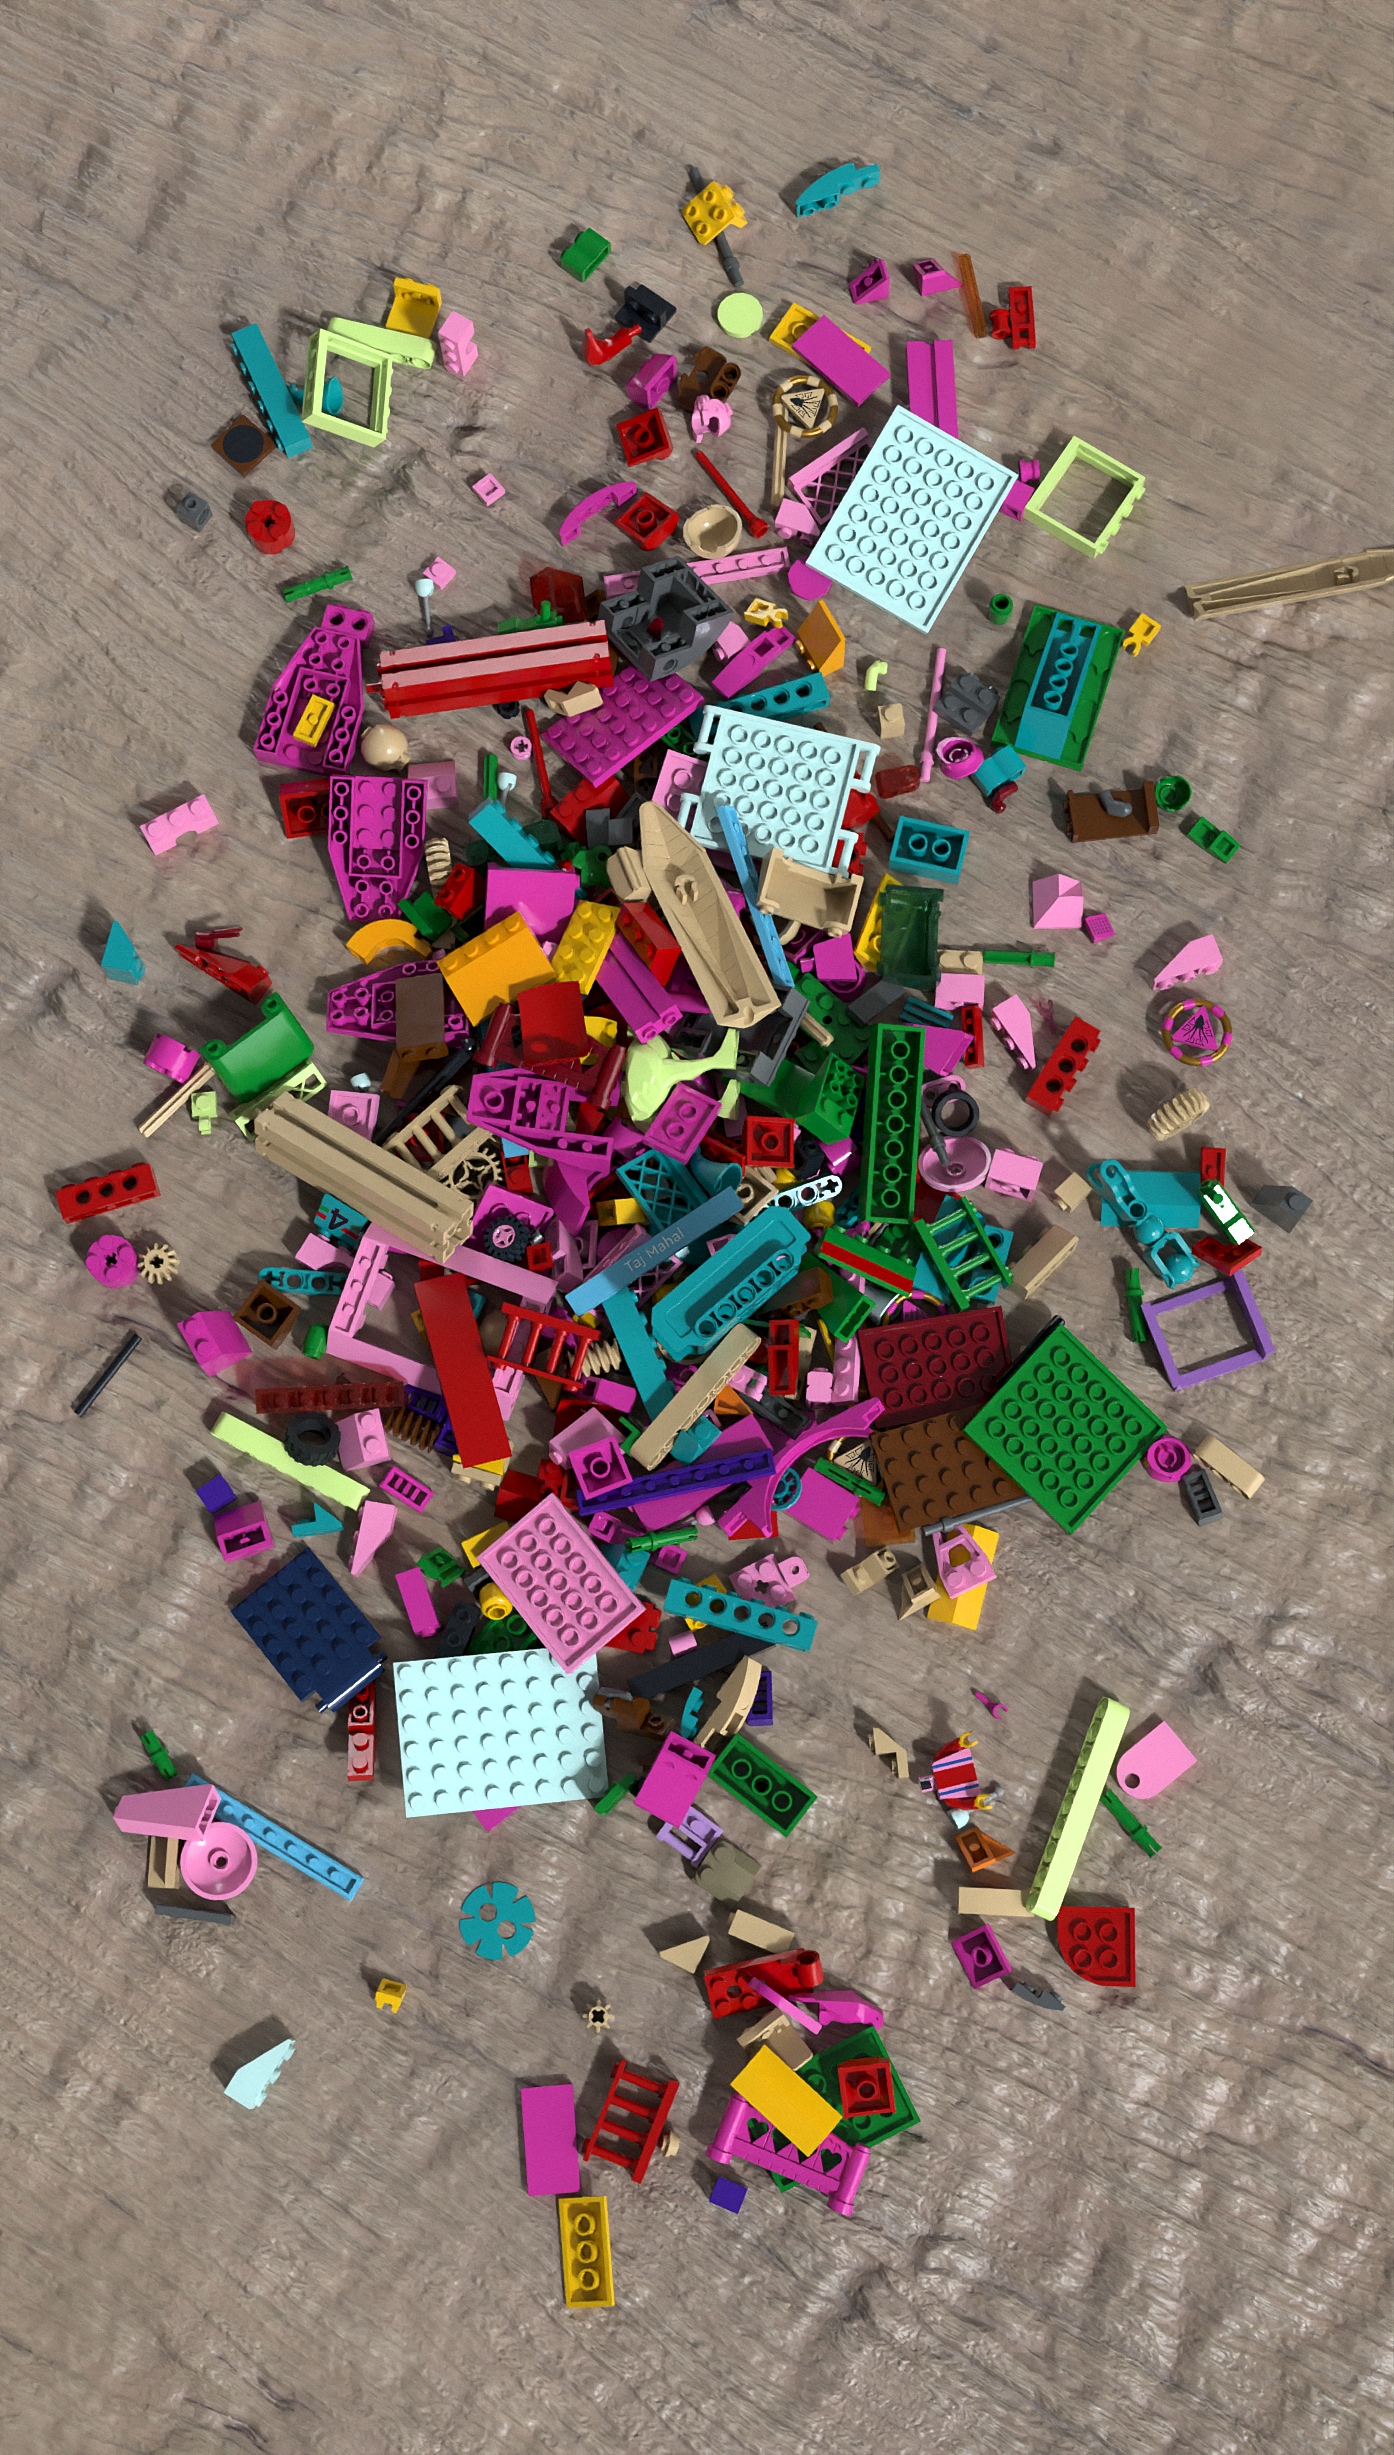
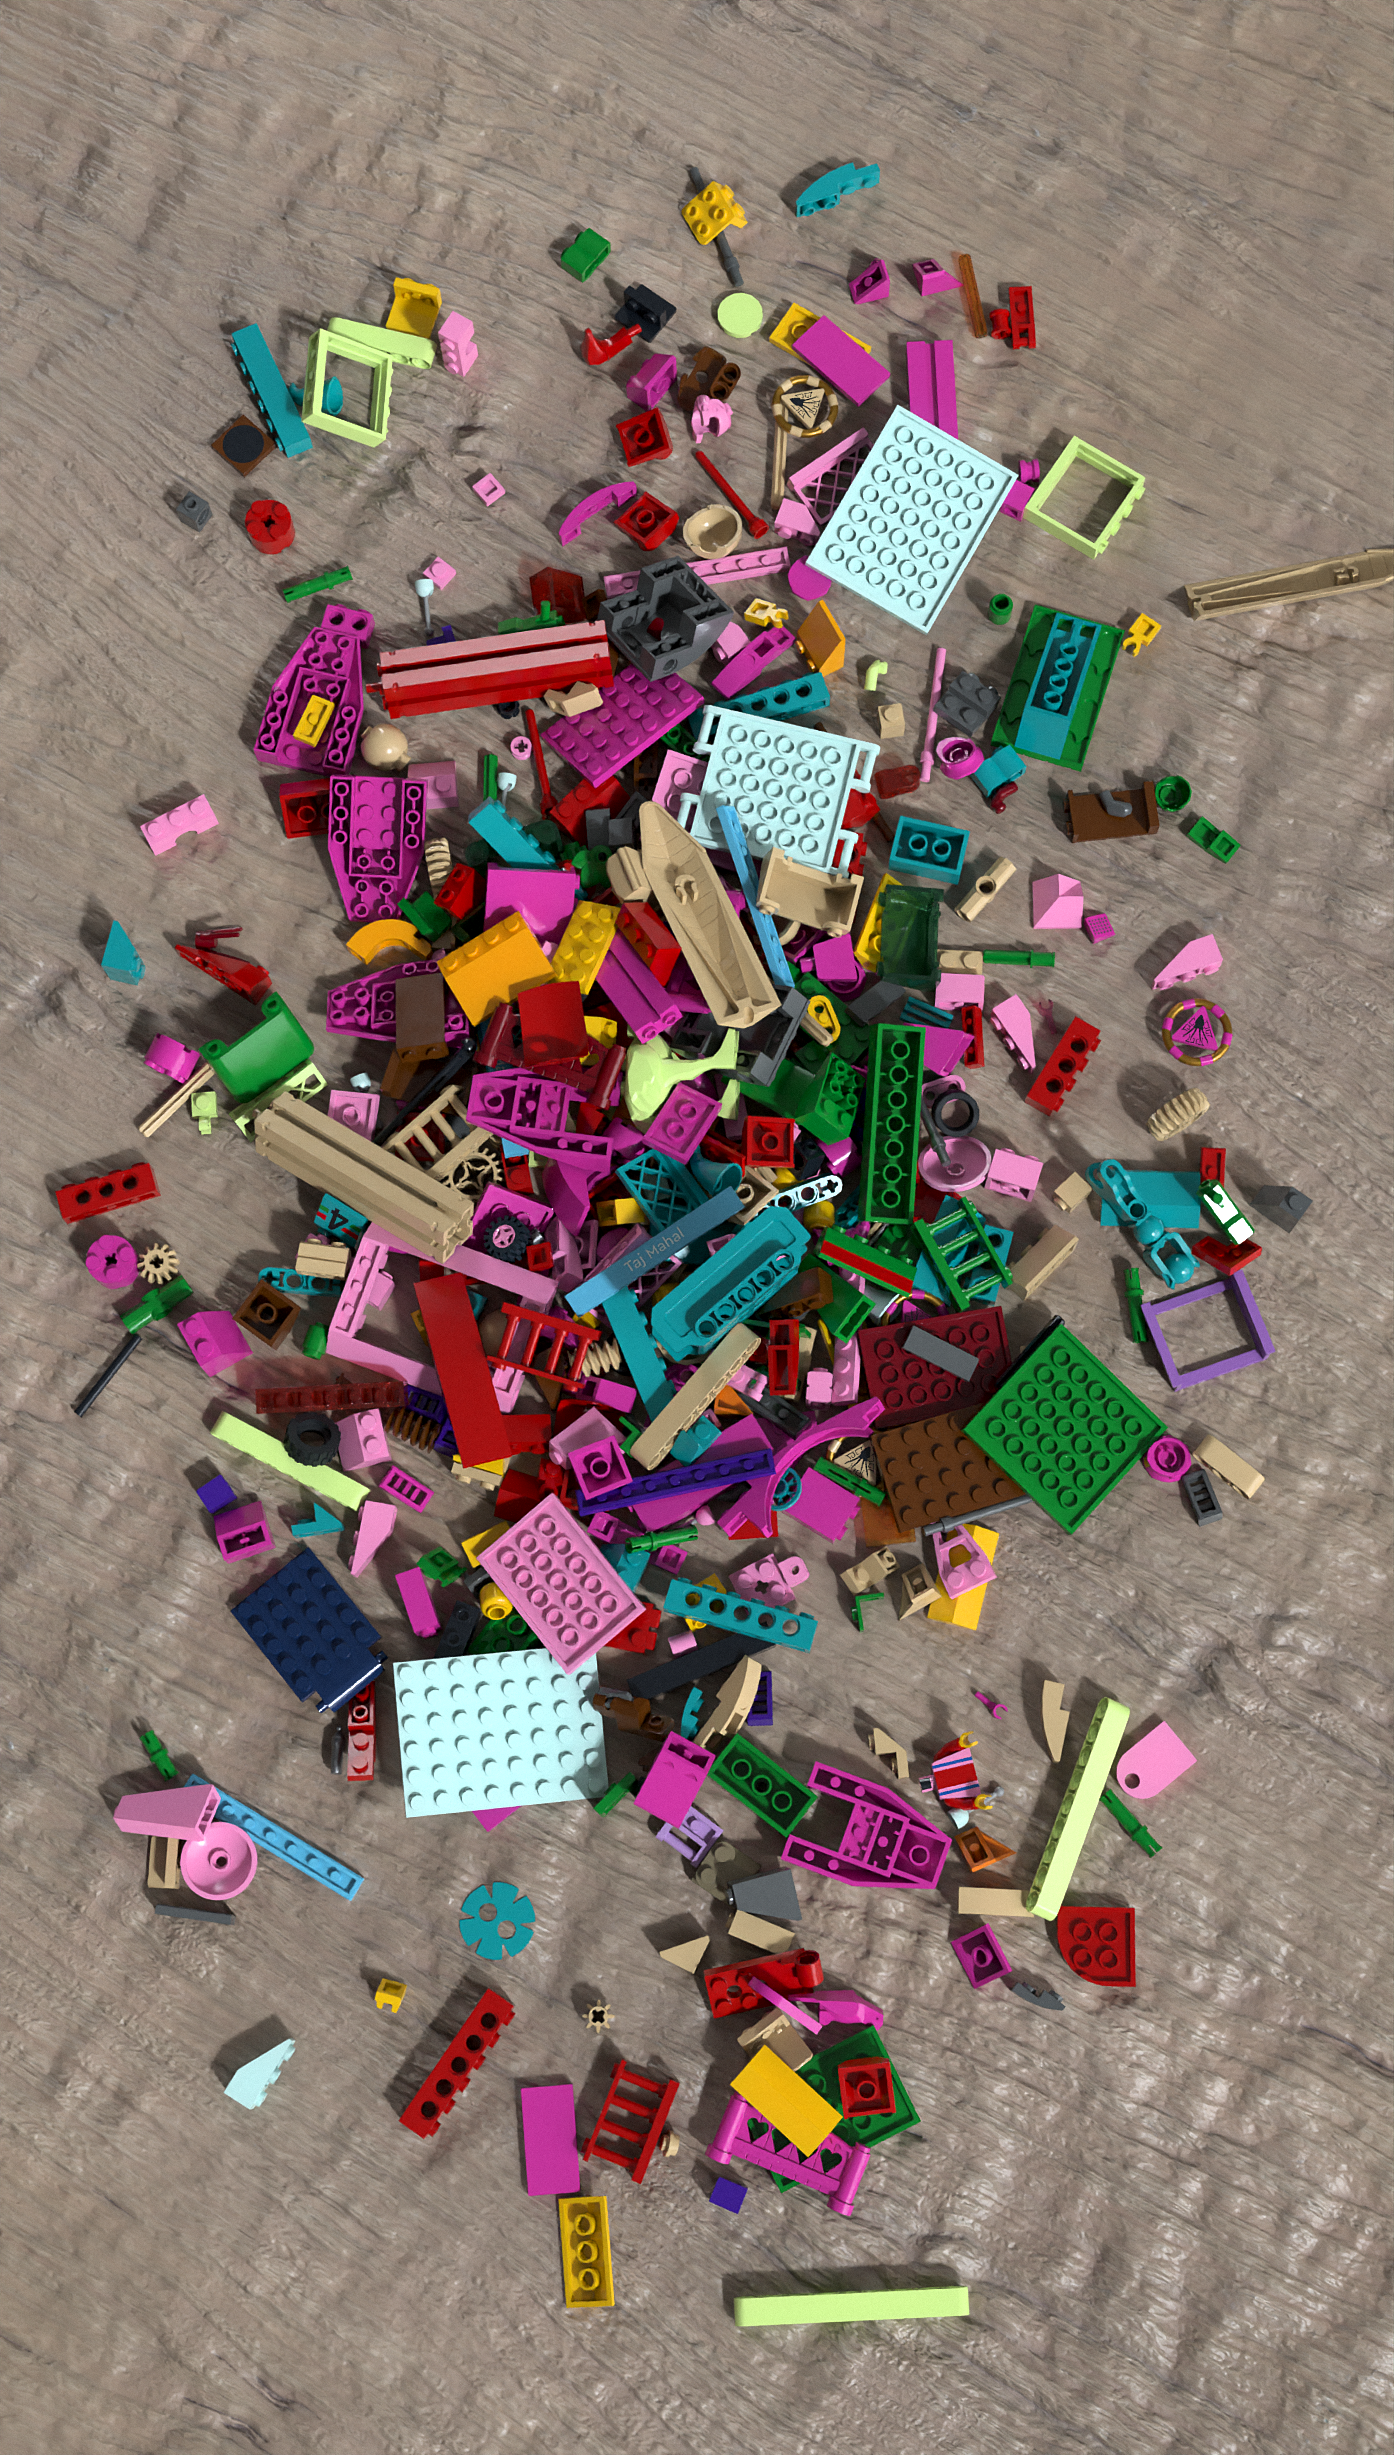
none -> green piece [120,1275,194,1334]
none -> tan brick [295,1239,351,1281]
none -> flat silver piece [331,1726,345,1775]
none -> red brick [399,1988,516,2139]
none -> red brick [502,1414,551,1455]
none -> dark grey slope [725,1866,802,1921]
none -> yellowish green beam [734,2286,970,2326]
none -> dark pink wedge [780,1761,952,1889]
none -> yellow plate [807,995,840,1043]
none -> green bracket [851,1593,884,1633]
none -> dark grey tile [902,1326,979,1382]
none -> tan piece [954,856,1016,923]
none -> tan slope [1040,1680,1070,1763]

